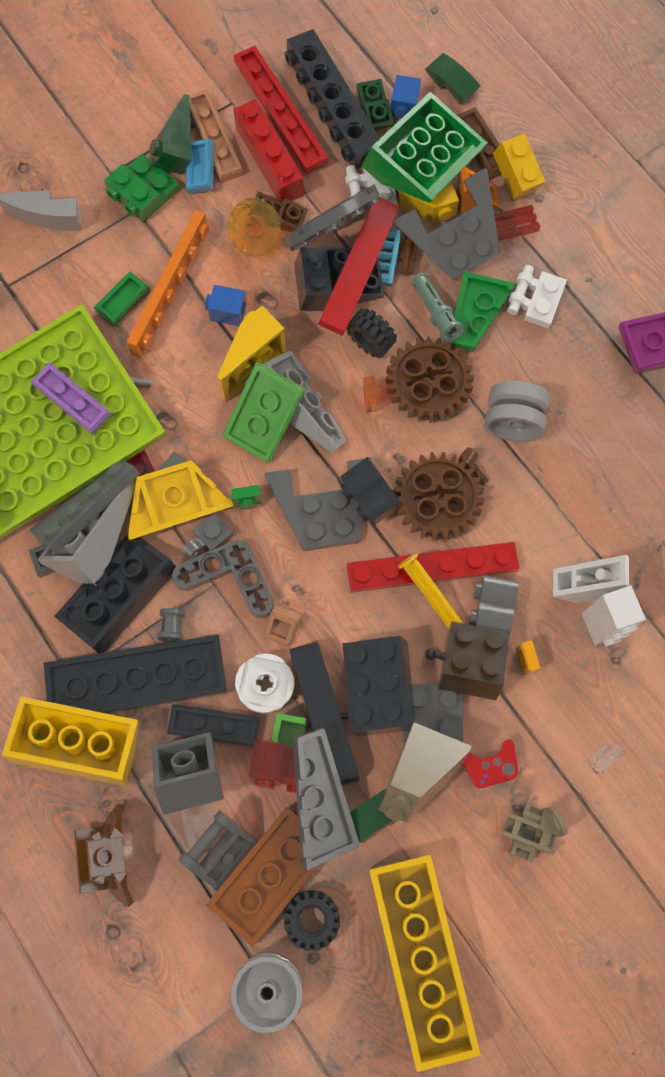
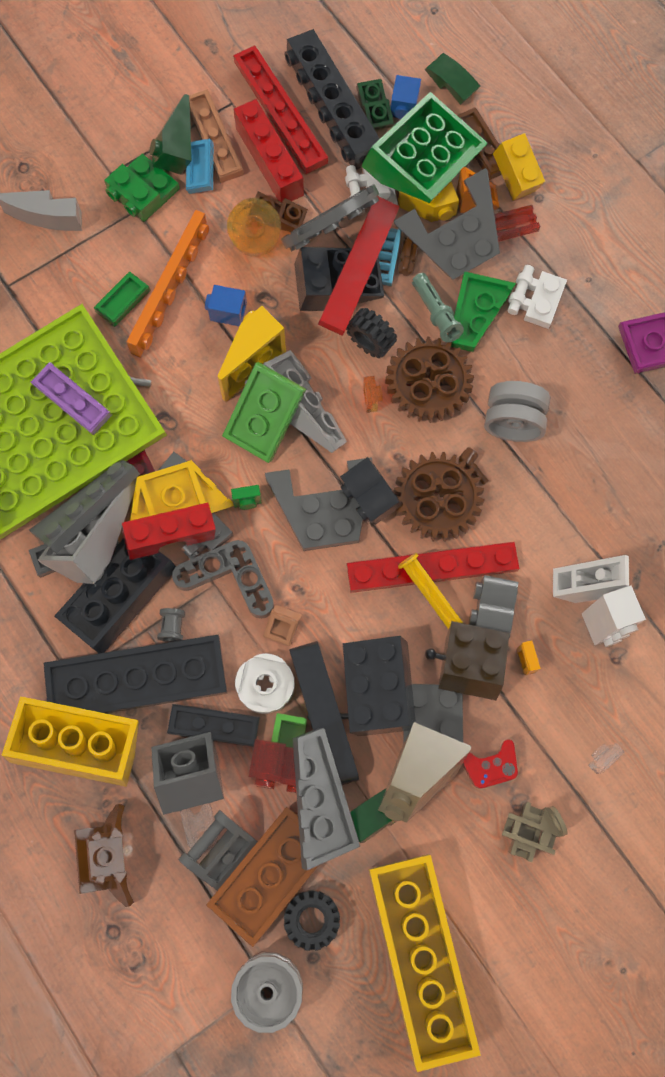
none -> red arch [122,502,216,560]

